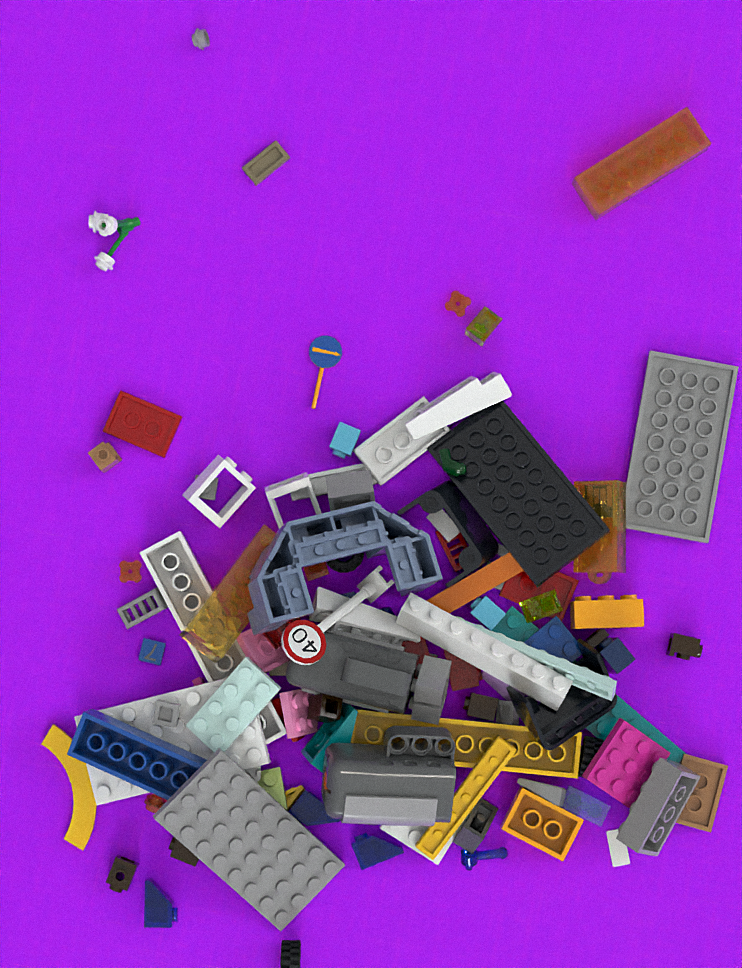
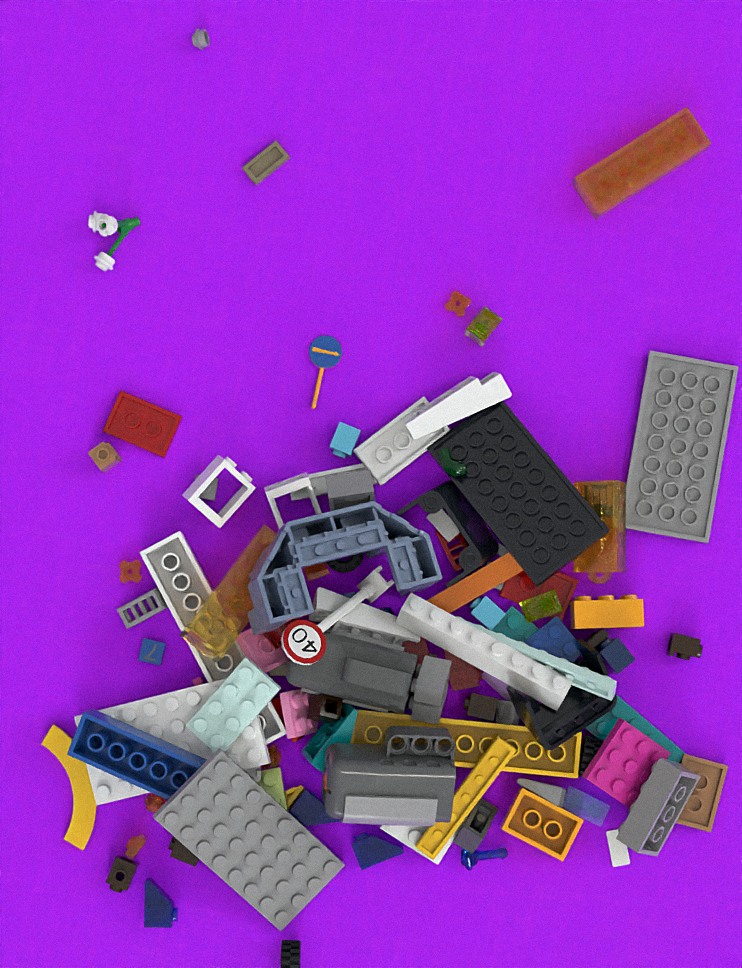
light grey plate [152,699,181,728] -> none
none -> clear orange plate [125,834,148,859]
none -> clear orange plate [262,744,281,770]

